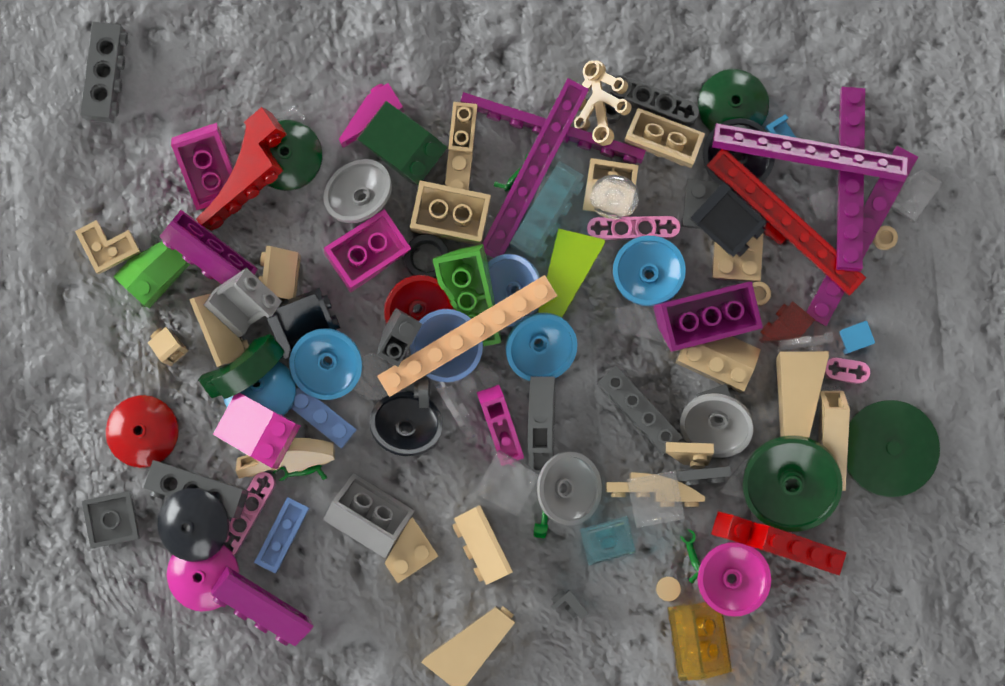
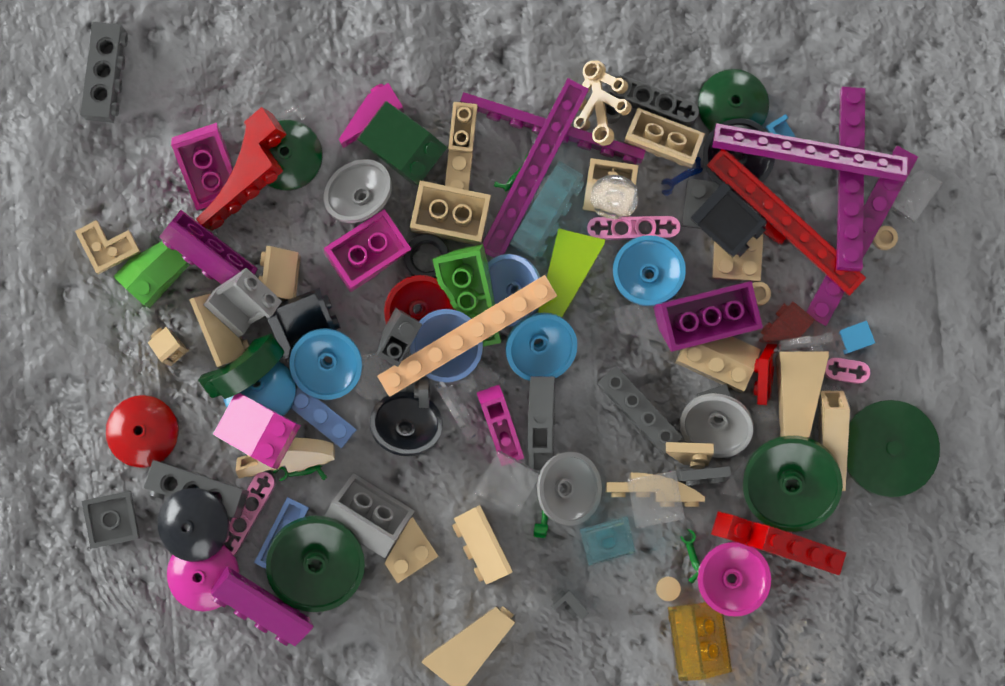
none -> dark green dish [266,516,365,612]
none -> clear blue piece [661,157,703,196]
none -> red wing [754,344,777,405]

